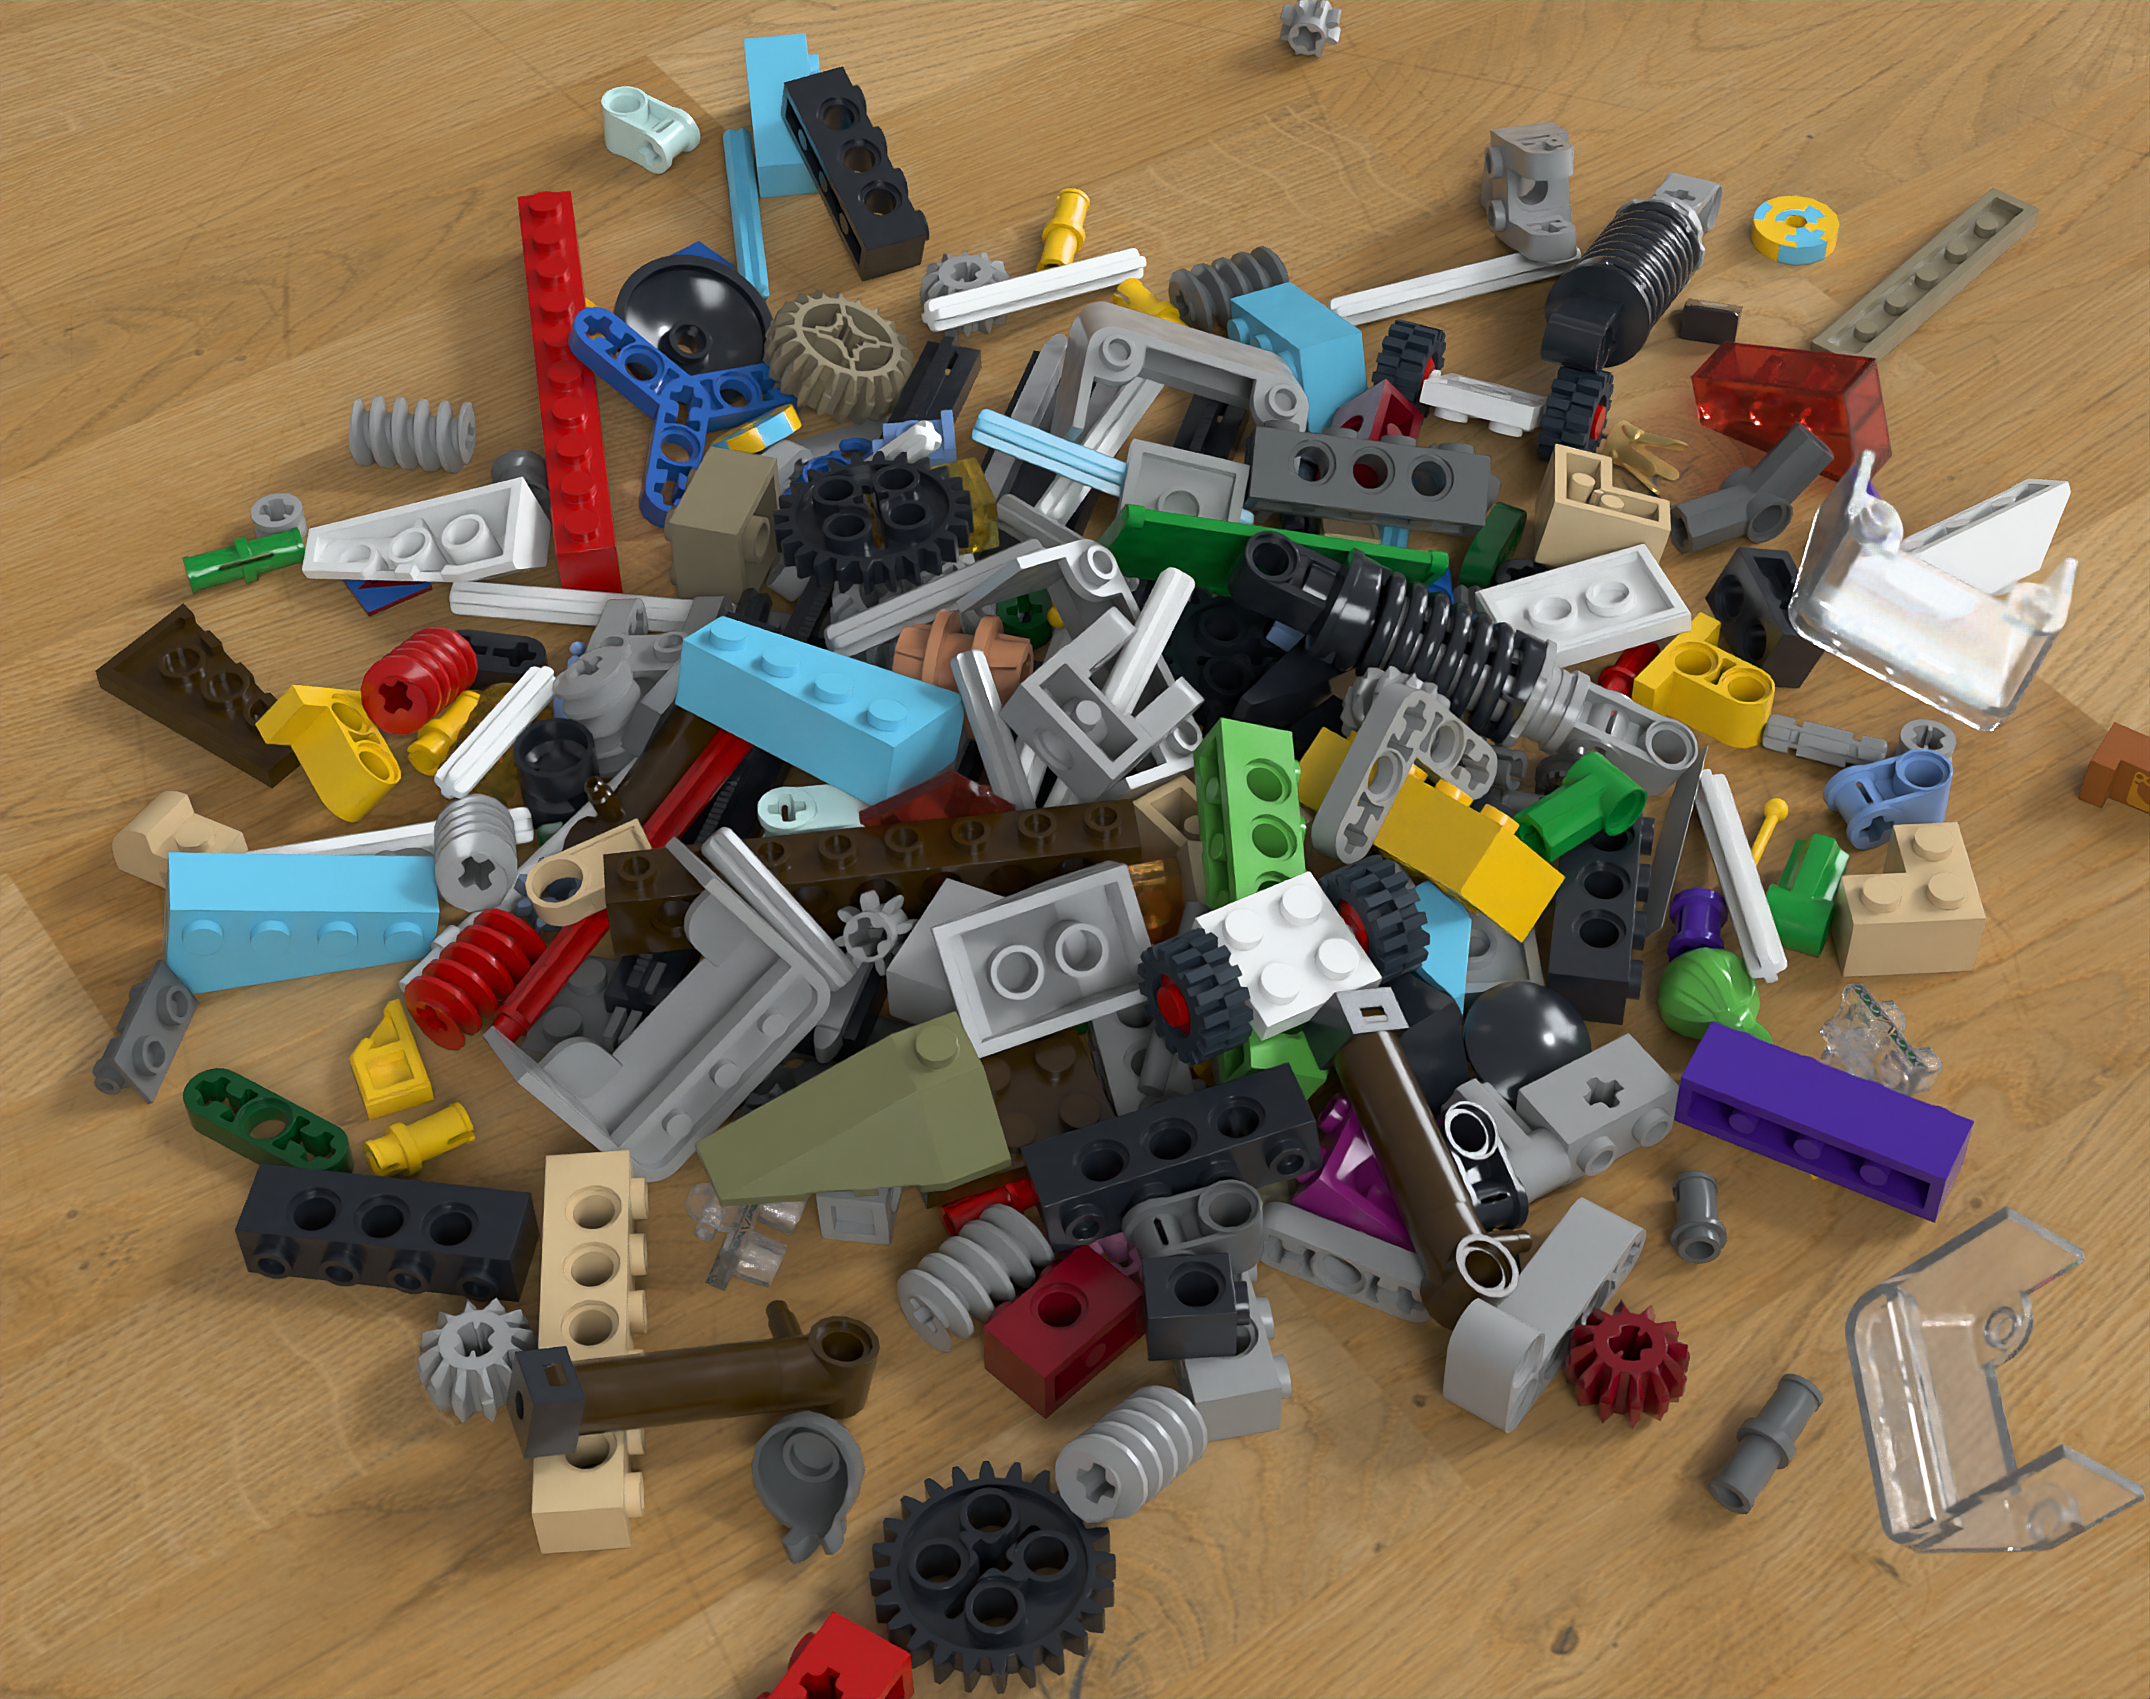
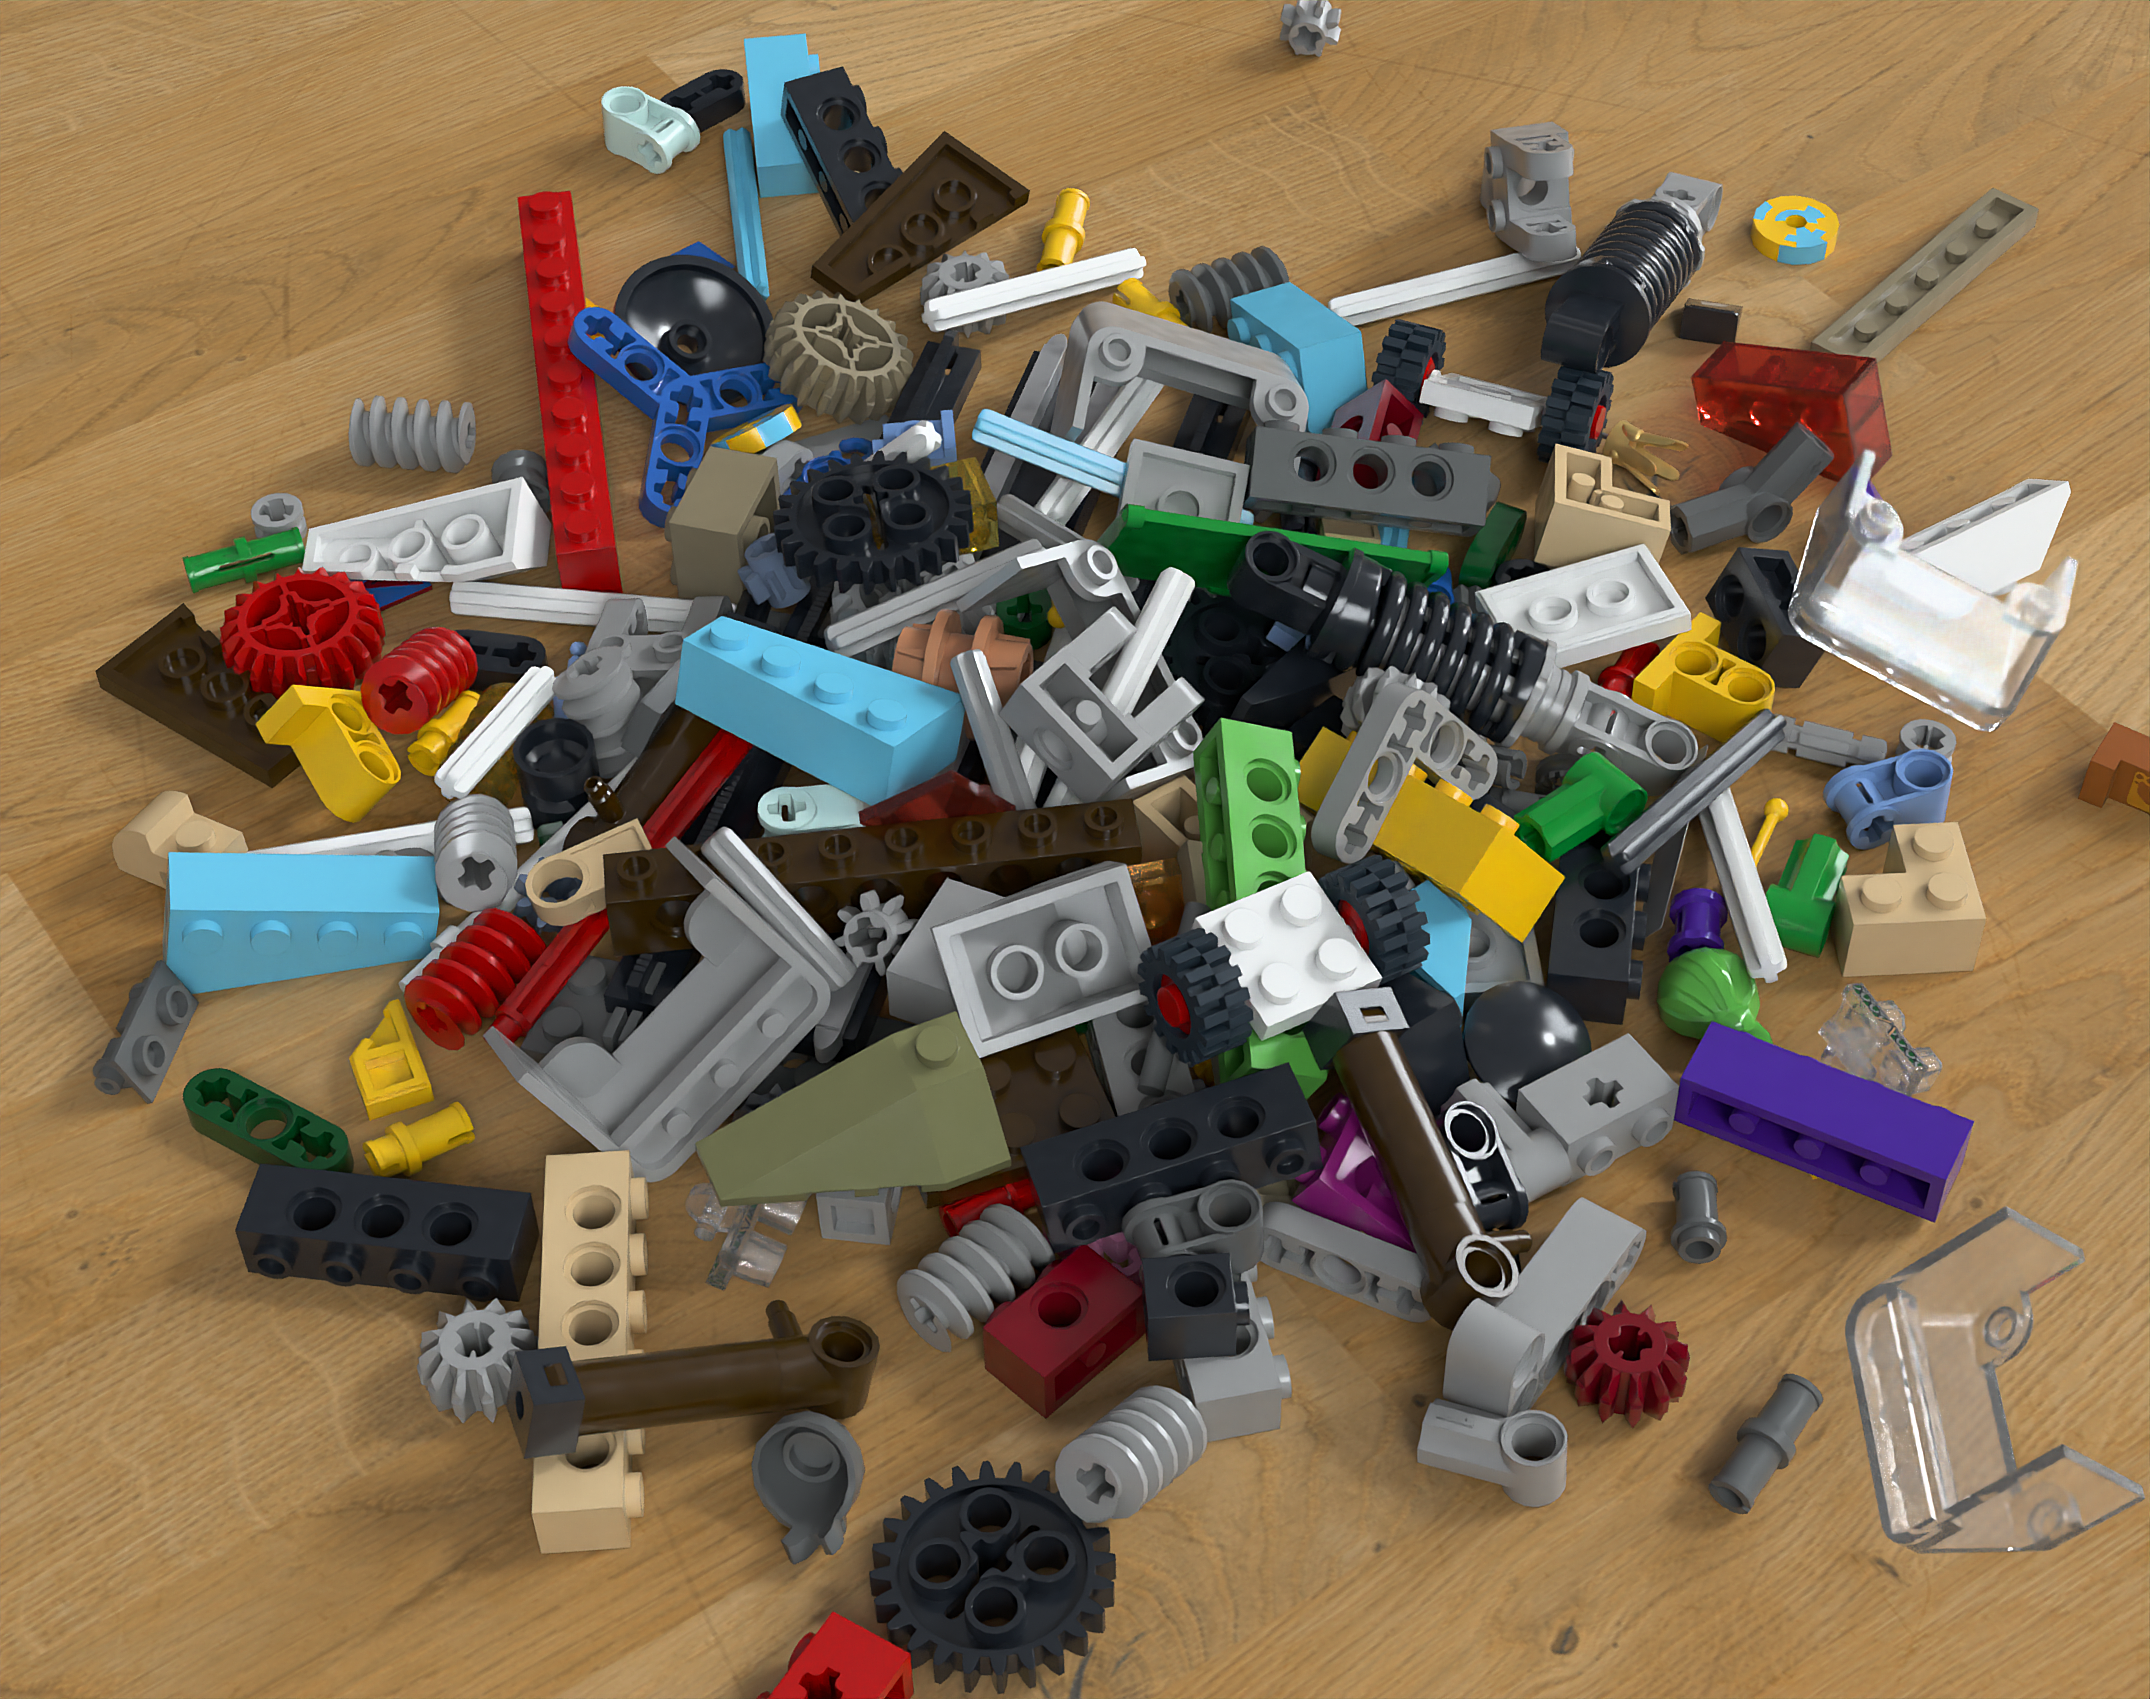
none -> red gear [220,567,386,700]
none -> black beam [660,69,746,133]
none -> sand blue gear [738,533,811,608]
none -> dark brown wing [810,131,1030,304]
none -> light grey piece [1417,1398,1568,1507]
none -> axle [1599,709,1787,878]

